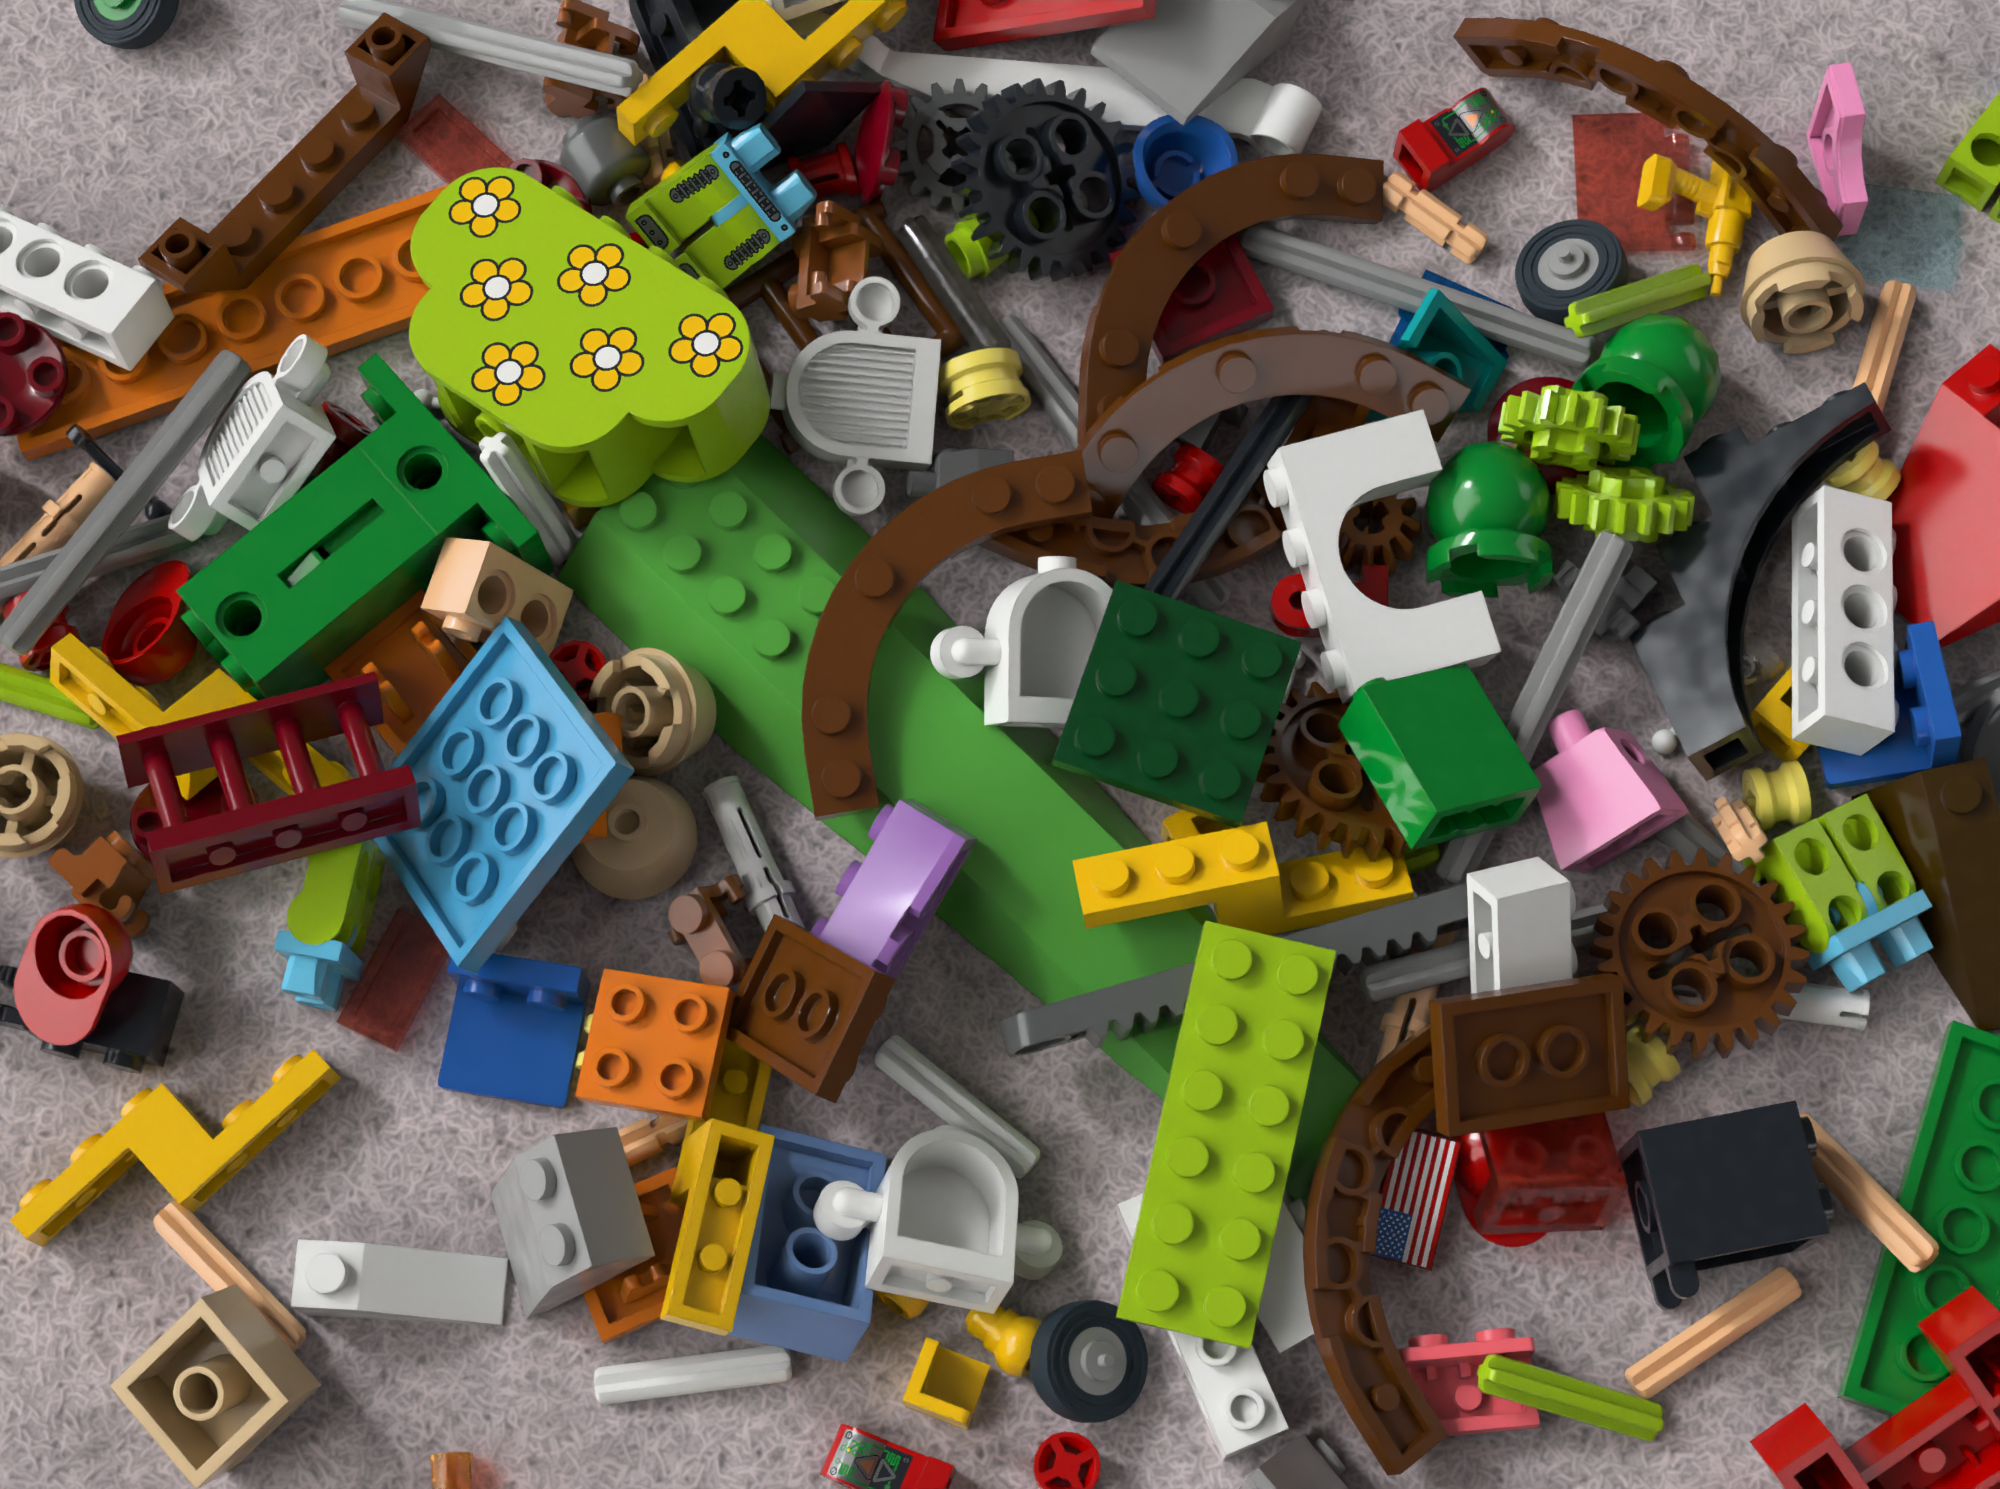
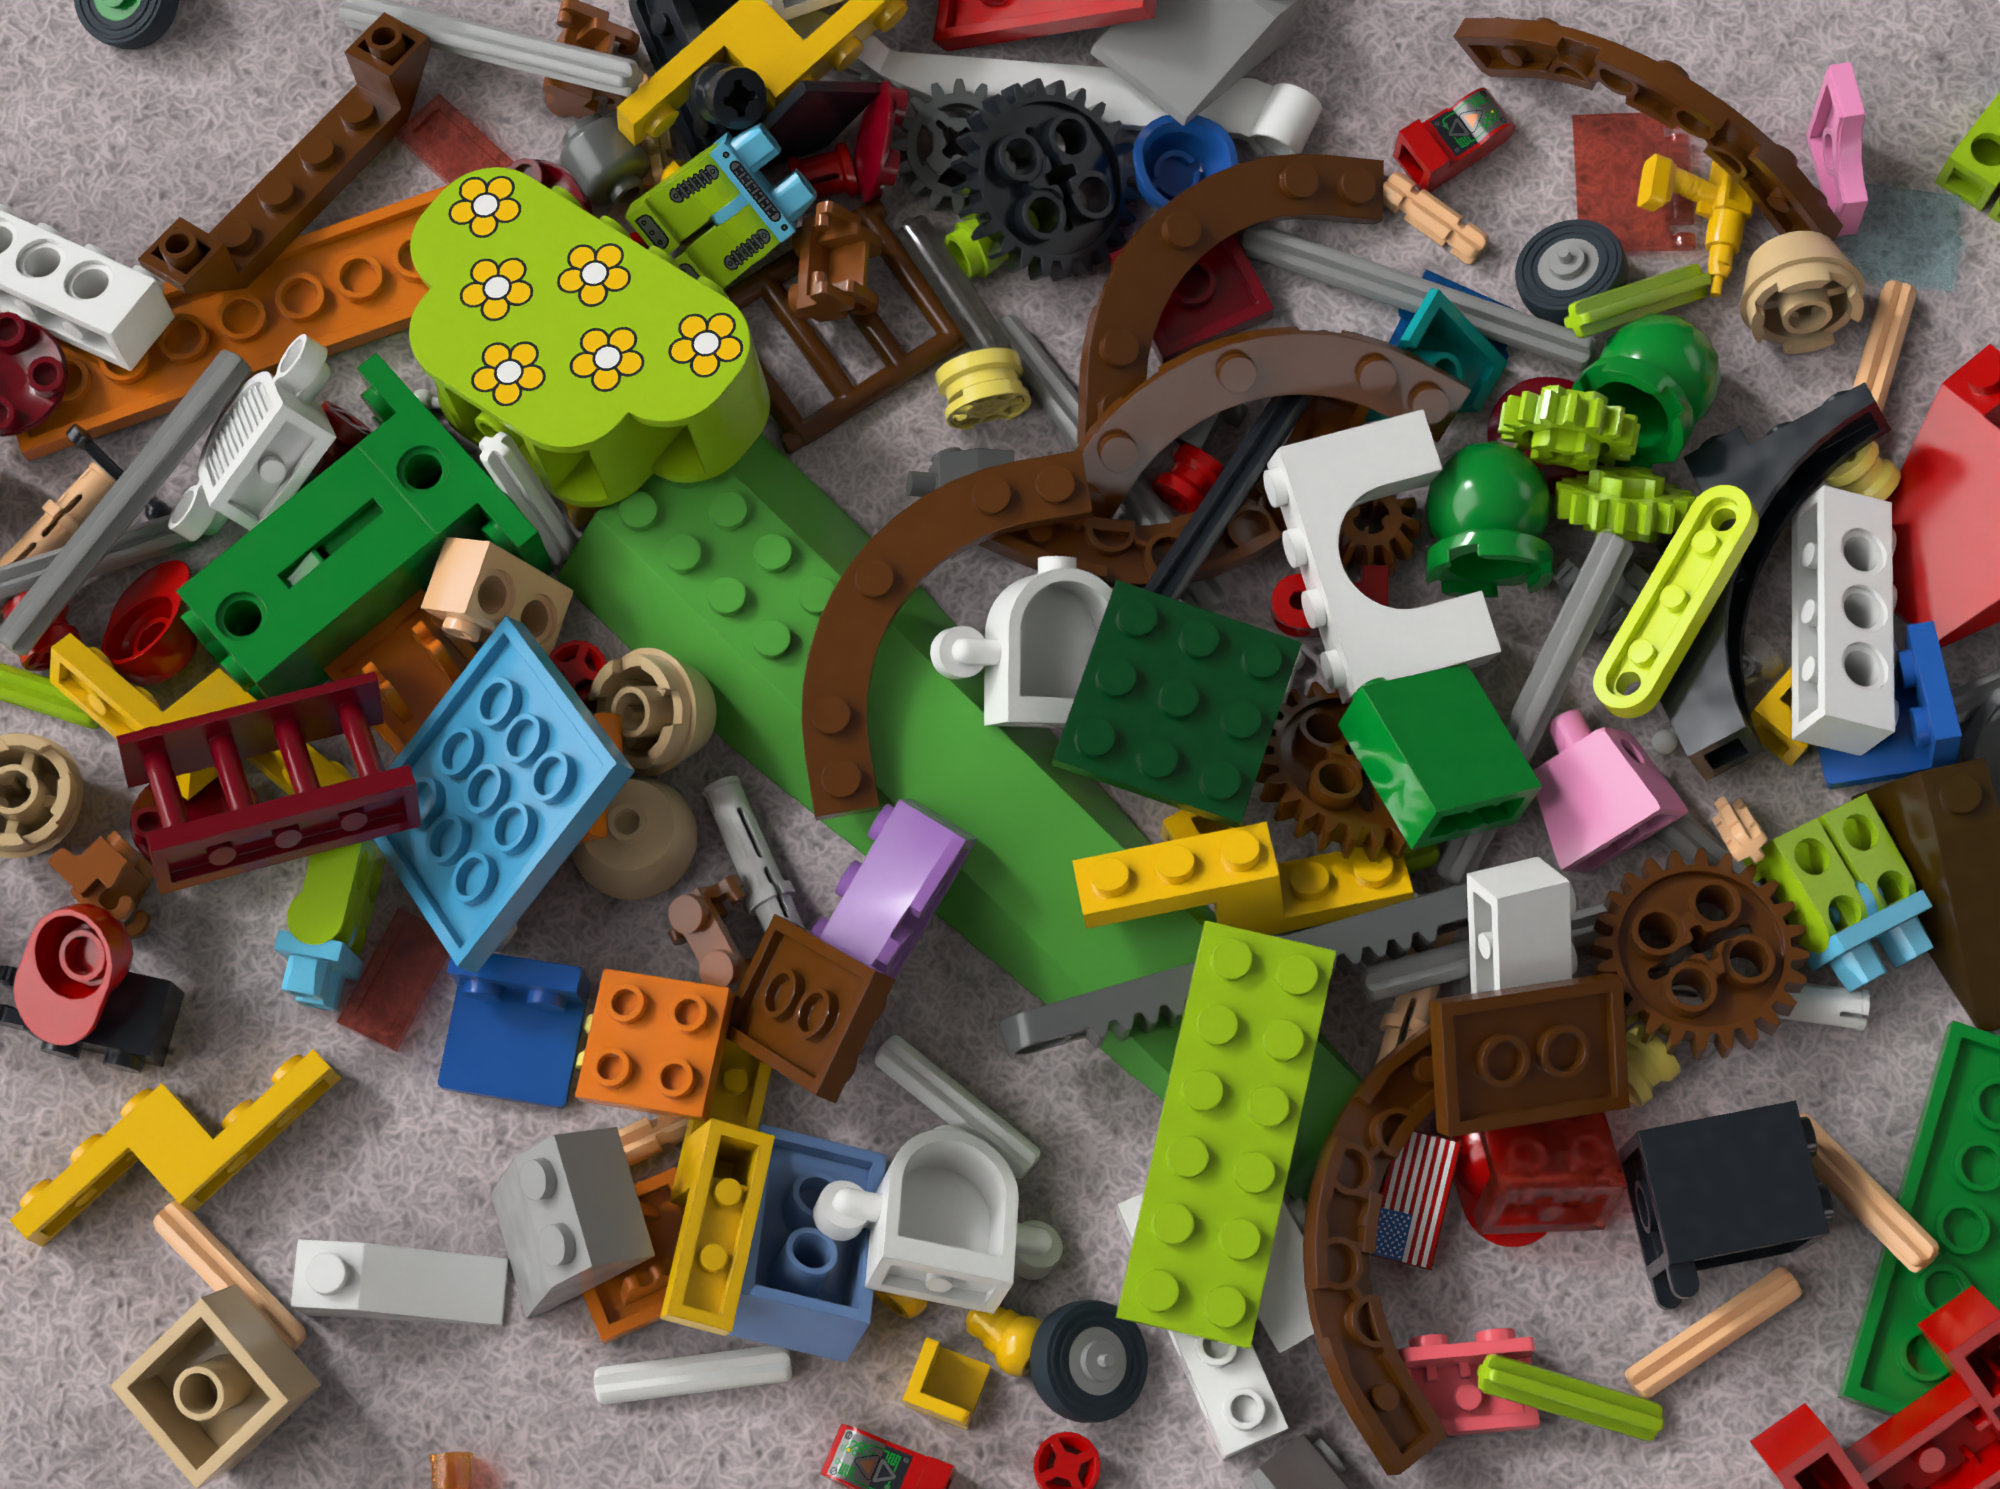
white piece [770,276,941,517] -> none
light yellow wheel [1742,760,1812,831] -> none
none -> neon yellow plate [1593,485,1759,718]

